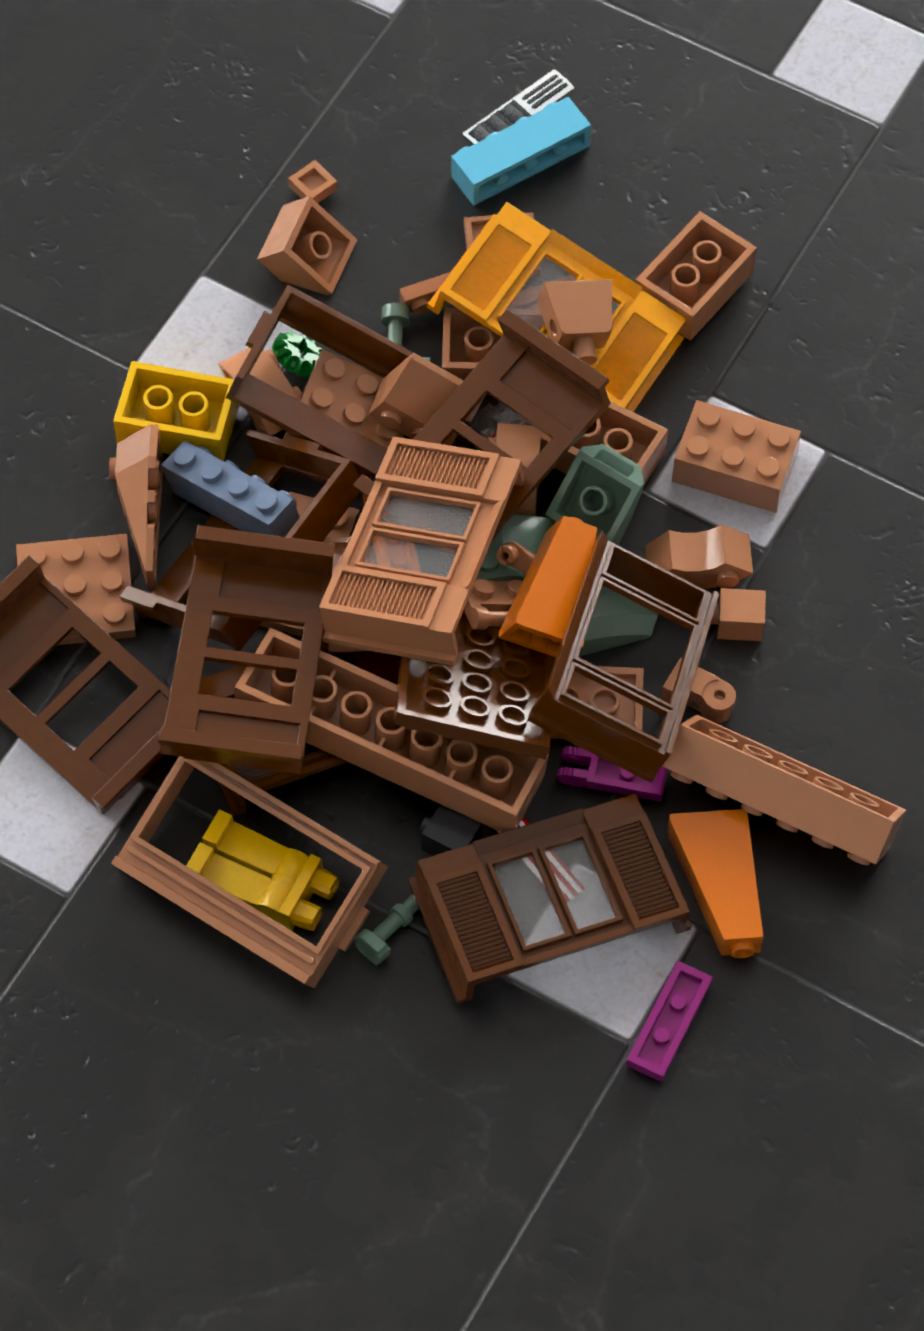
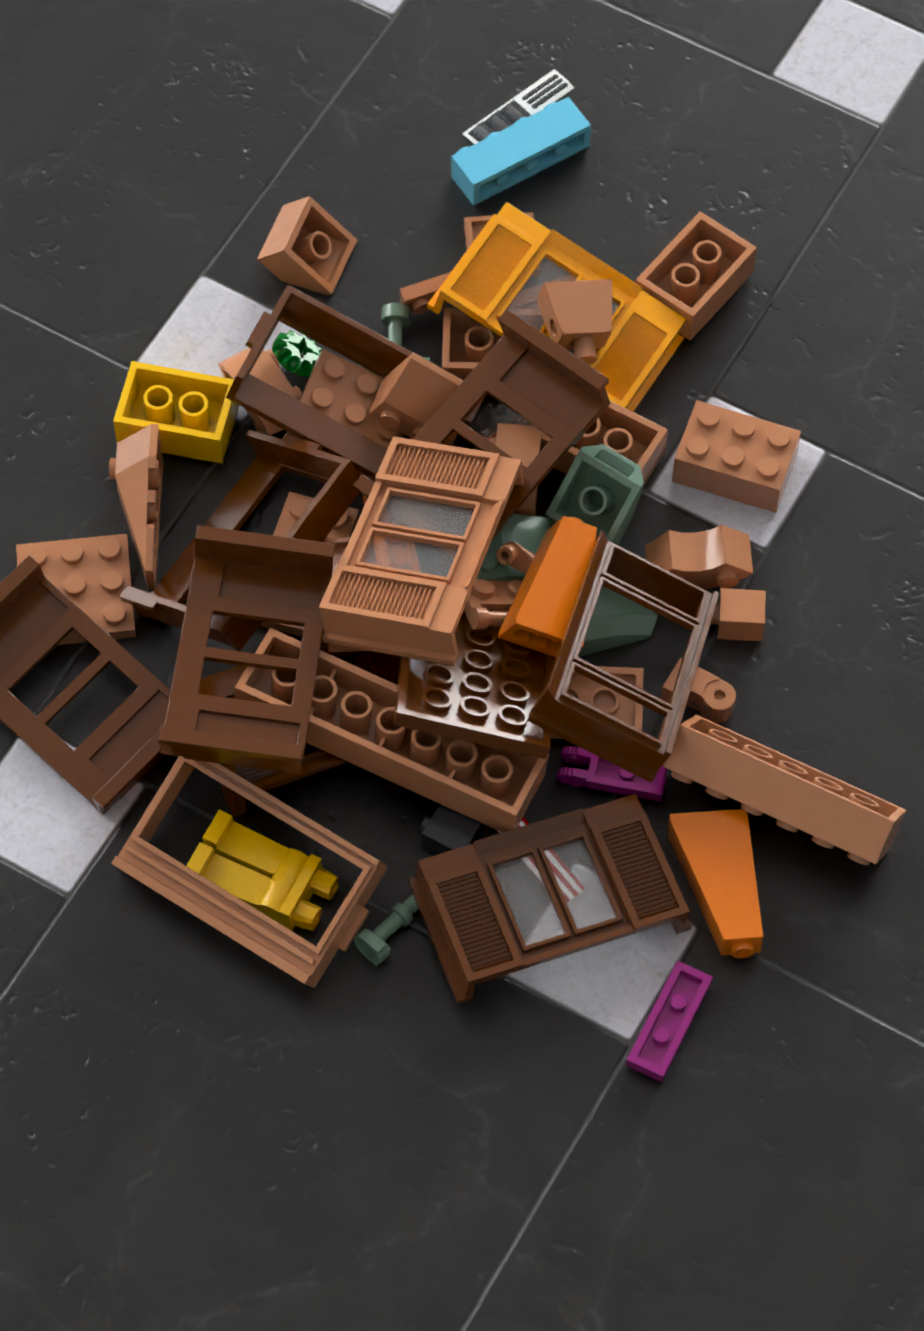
sand blue brick [161,440,300,537] -> none
nougat plate [288,160,338,203] -> none

